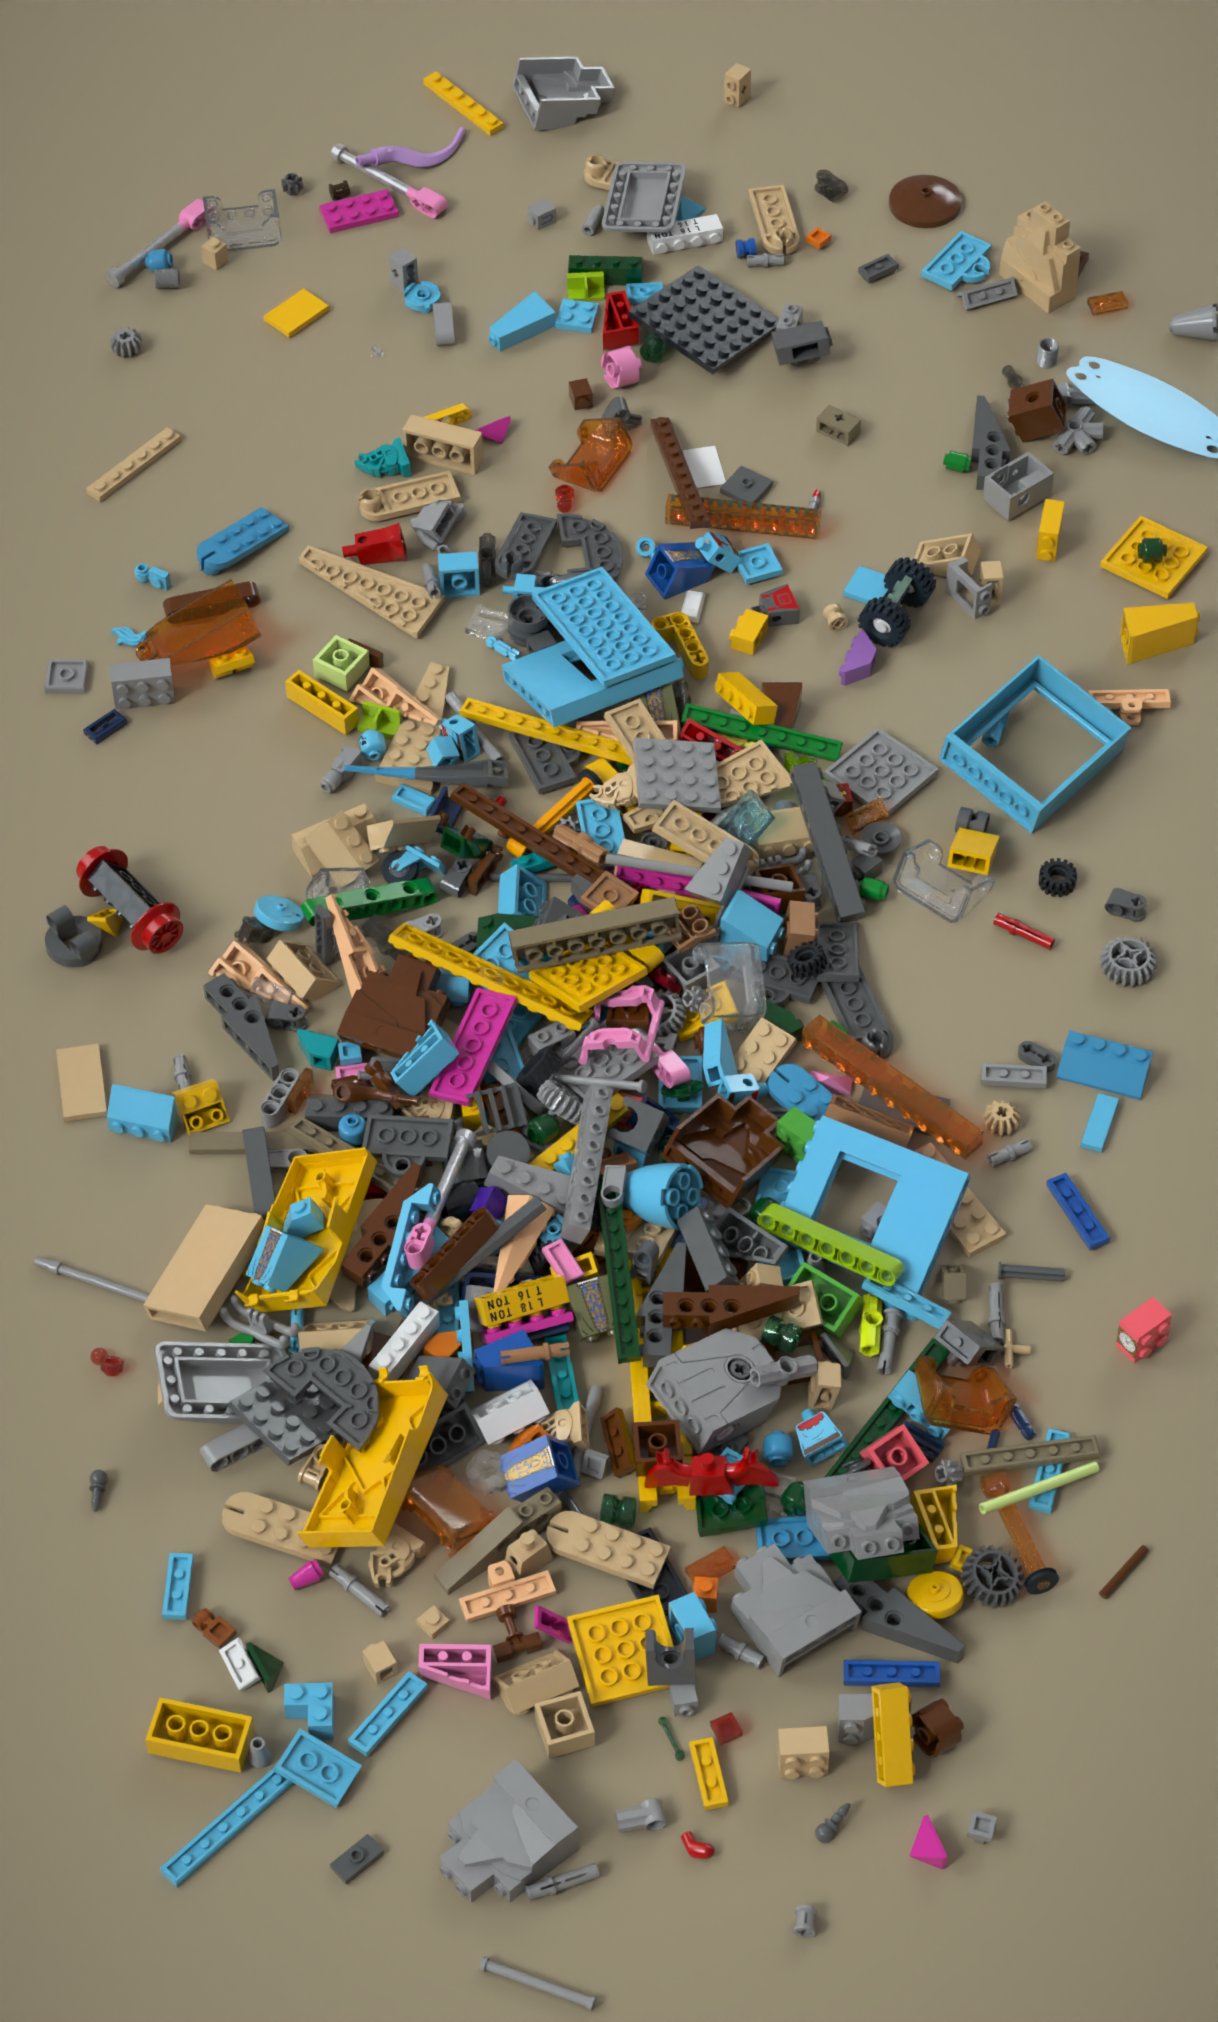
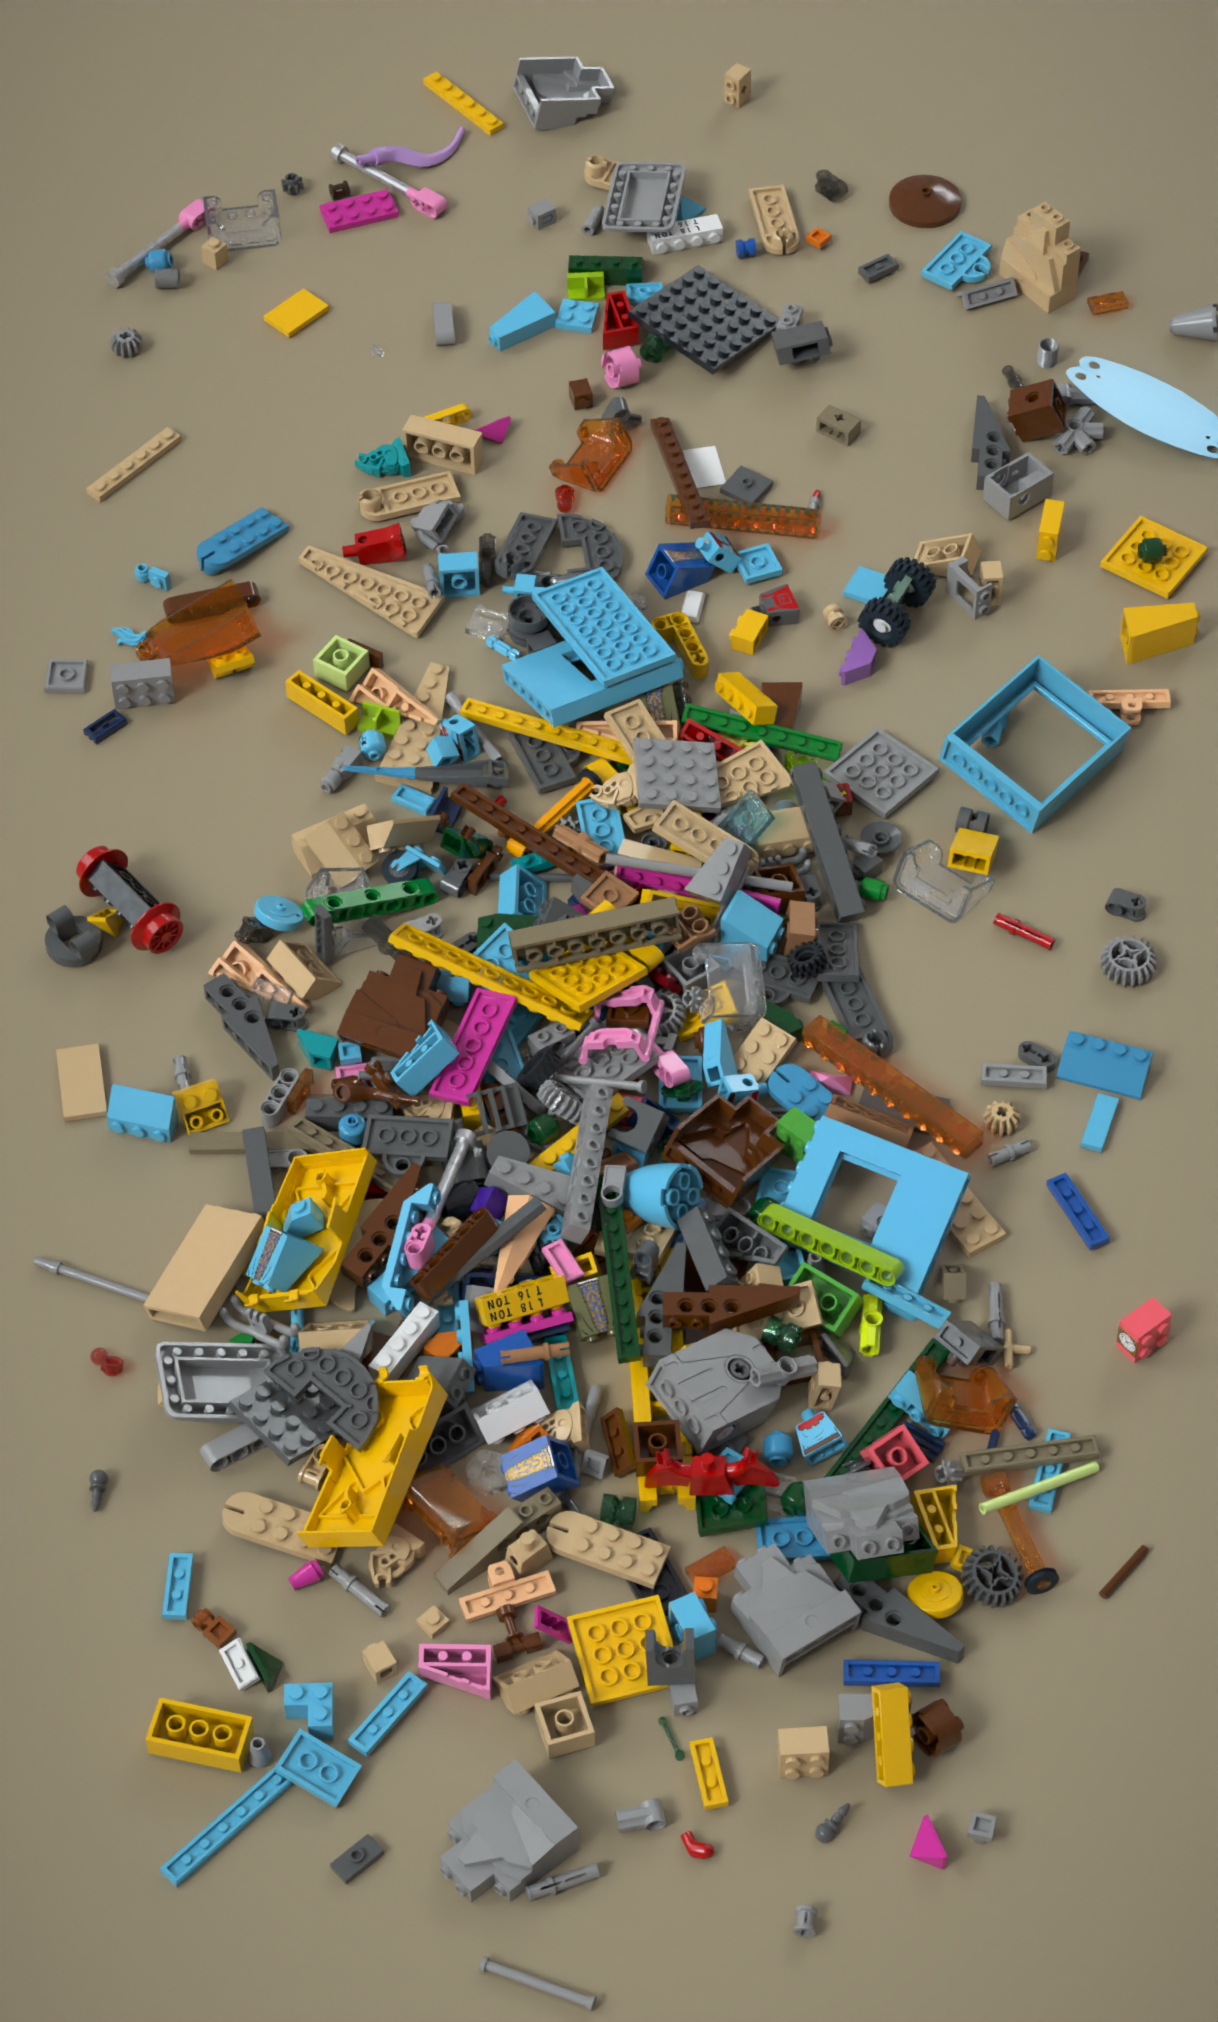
light nougat wedge [325,894,386,998] -> none
light grey brick [389,247,419,293] -> none
medium azure plate [404,281,441,314] -> none
medium azure plate [636,537,656,560] -> none
clear red plate [710,1712,743,1745] -> none
light grey pin [747,253,784,268] -> none
clear orange plate [844,797,890,834] -> none
light grey pin [877,1308,903,1375] -> none
green brick [943,450,972,473] -> none
dark grey axle [998,1262,1065,1282] -> none
black tyre [1038,858,1077,897] -> none

